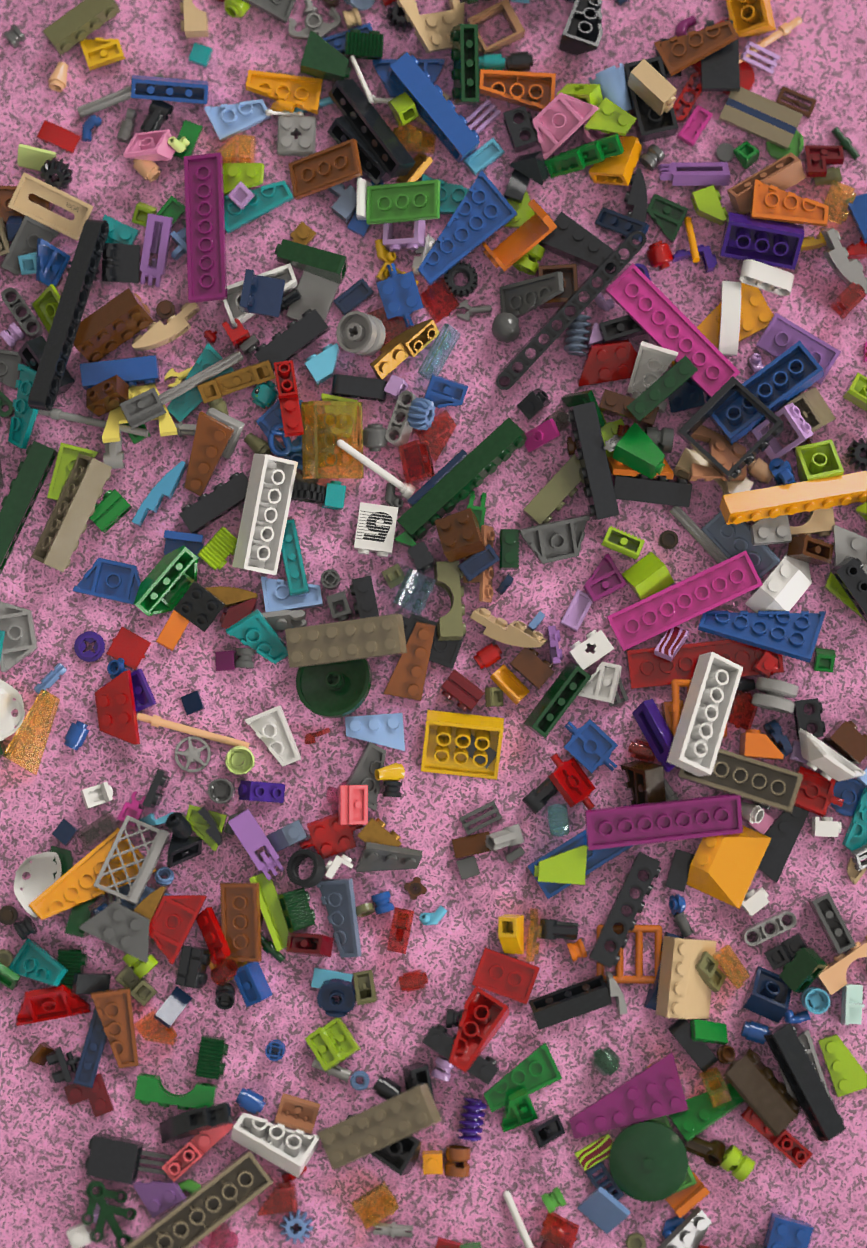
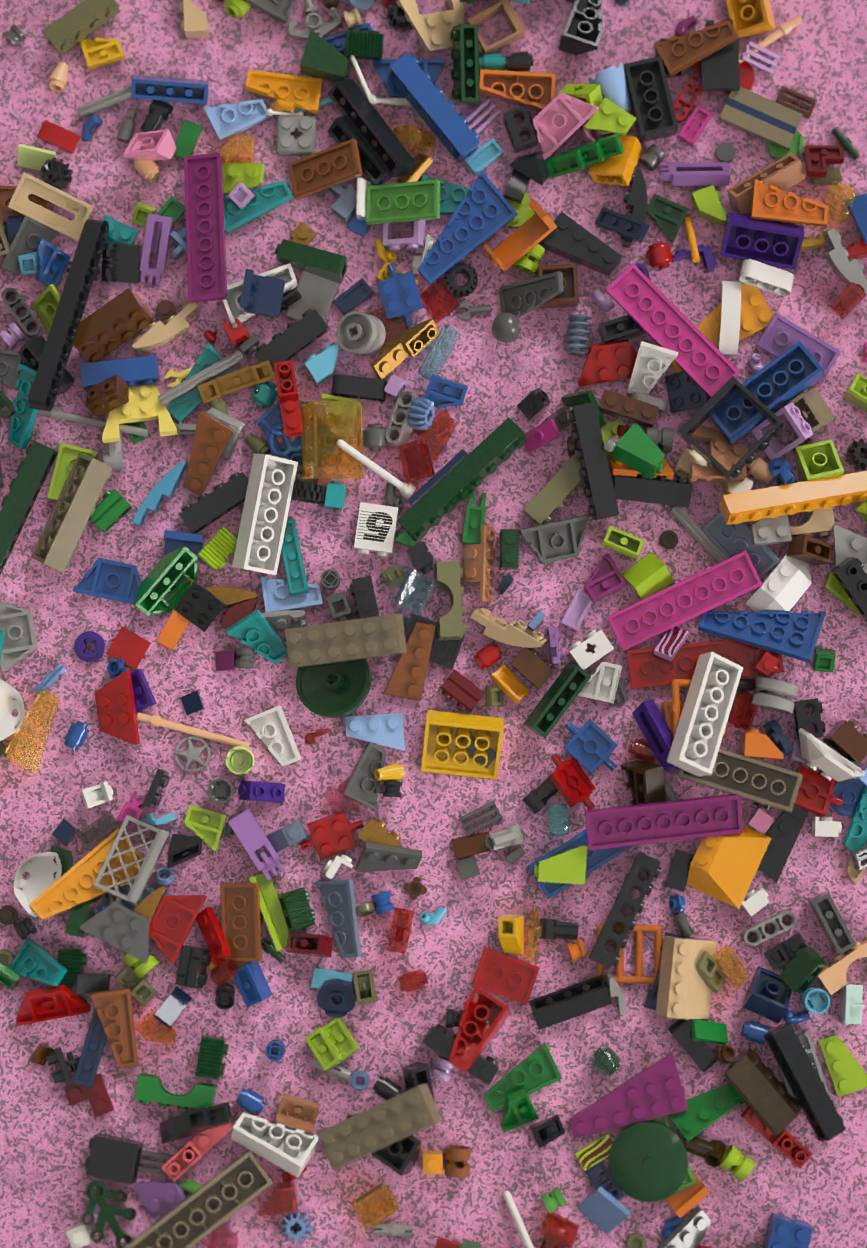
dark grey plate [119,388,166,430] -> none
black brick [166,812,192,839] -> none
yellowish green arm [167,136,190,153] -> none
teal tile [188,42,213,67] -> none
black slope [198,806,223,846] -> none
black tyre [286,849,325,888] -> none
coral plate [338,785,368,825] -> none
lime brick [388,92,419,128] -> none
reddish brown brick [435,508,486,563] -> none
dark blue tile [458,544,500,582] -> none
dark purple piece [458,1097,487,1141] -> none
black beam [496,230,647,390] -> none
lavender slope [588,322,603,348] -> none
dark green brick [626,355,698,423] -> none
tan brick [627,59,677,116] -> none
clear yellow slope [698,1066,731,1108] -> none
green slope [733,141,760,169] -> none
white cone [741,802,764,824] -> none

